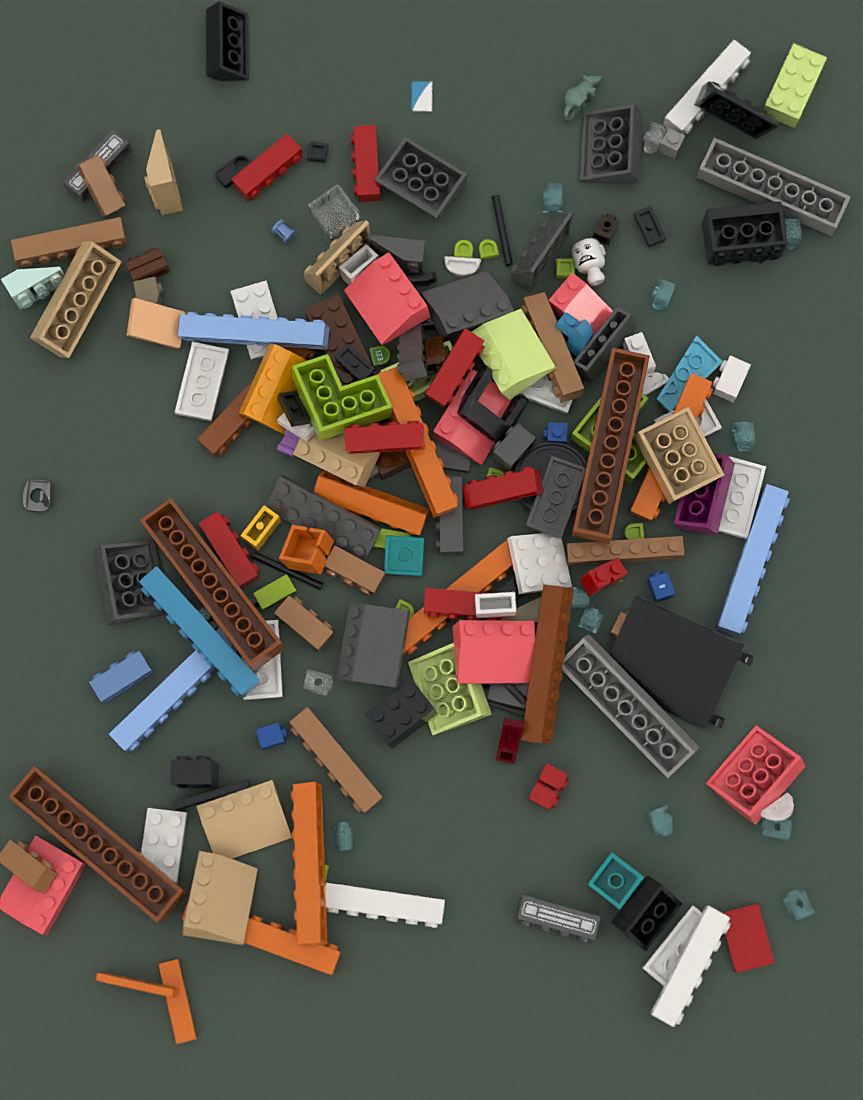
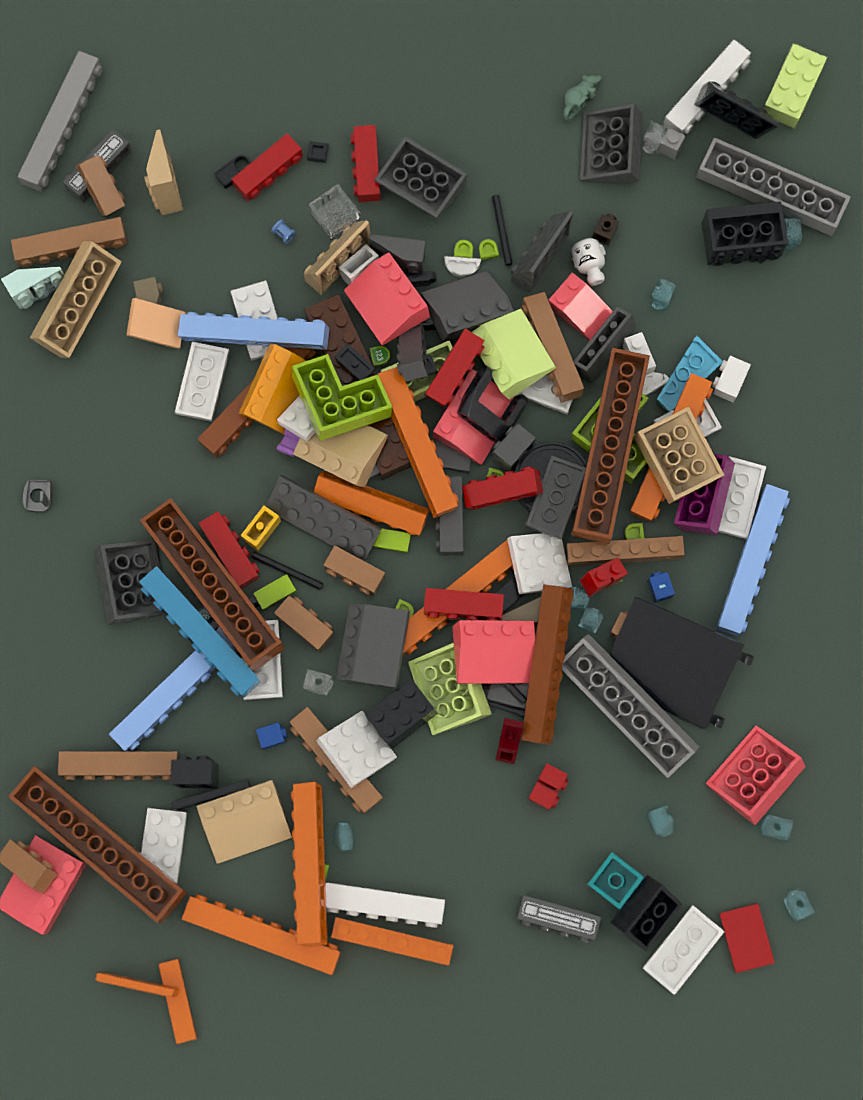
medium blue brick [89,651,154,704] -> none
reddish brown brick [126,248,170,281] -> none
tan slope [183,851,258,945] -> none
black slope [206,1,249,81] -> none
black plate [277,391,311,427] -> none
orange piece [279,525,334,575] -> none
red brick [344,421,425,454] -> none
teal tile [384,535,425,576] -> none
sticker [411,82,432,111] -> none
reddish brown tile [425,335,446,365] -> none
white piece [475,592,516,618] -> none
clear light blue brick [543,182,563,212] -> none
blue brick [543,422,567,444] -> none
dark azure brick [555,312,593,356] -> none
lime tile [556,258,575,278] -> none
black plate [633,206,666,247] -> none
white brick [650,906,731,1027] -> none
clear light blue brick [731,421,755,451] -> none
white tile [761,792,794,821] -> none
none -> light grey brick [18,51,102,192]
none -> medium nougat brick [58,752,180,781]
none -> white plate [316,711,397,788]
none -> orange brick [331,917,453,966]

